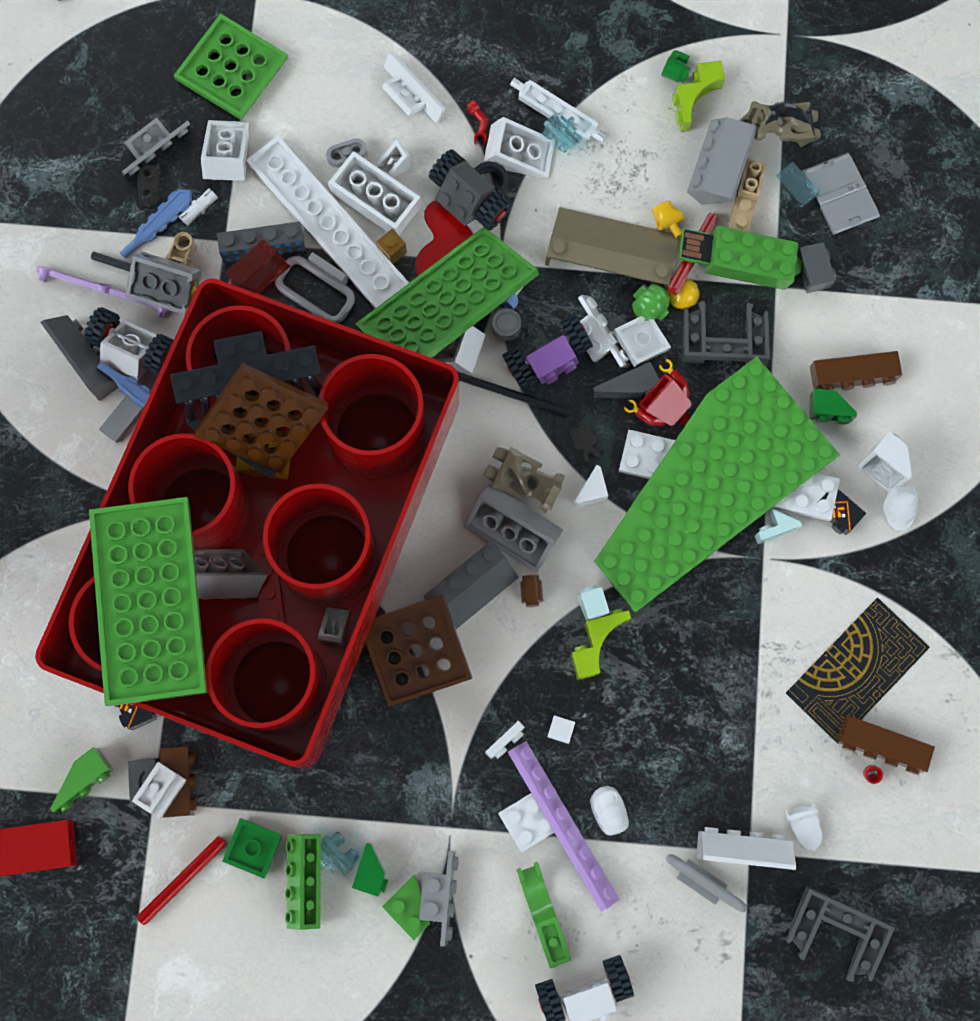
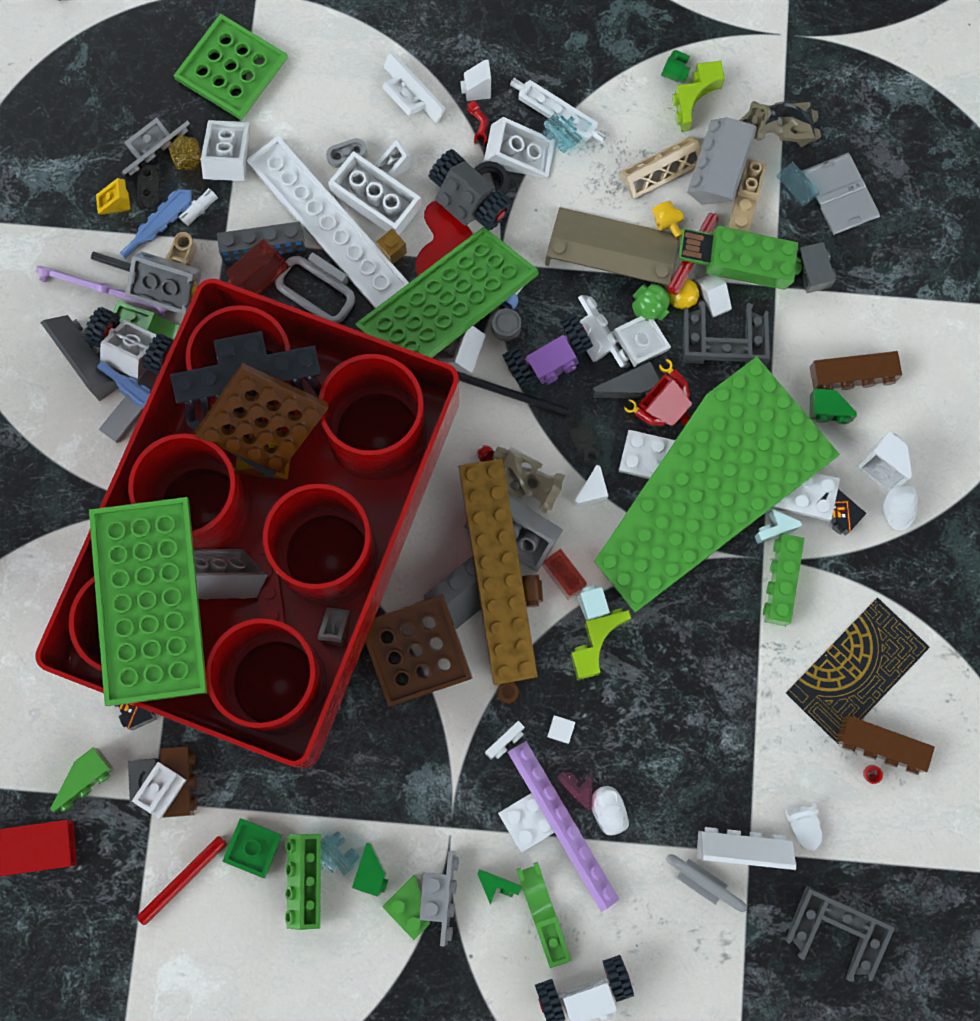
none -> yellow slope [96,178,130,215]
none -> bright green piece [113,301,180,339]
none -> clear yellow brick [168,136,202,170]
none -> pearl gold plate [458,459,538,685]
none -> white slope [460,60,491,101]
none -> red hinge [477,445,495,462]
none -> green slope [477,869,522,905]
none -> reddish brown tile [497,682,519,704]
none -> clear red brick [542,549,587,600]
none -> clear pink slope [556,772,592,811]
none -> tan fence [619,136,701,199]
none -> white slope [694,274,732,318]
none -> bright green brick [763,534,805,627]

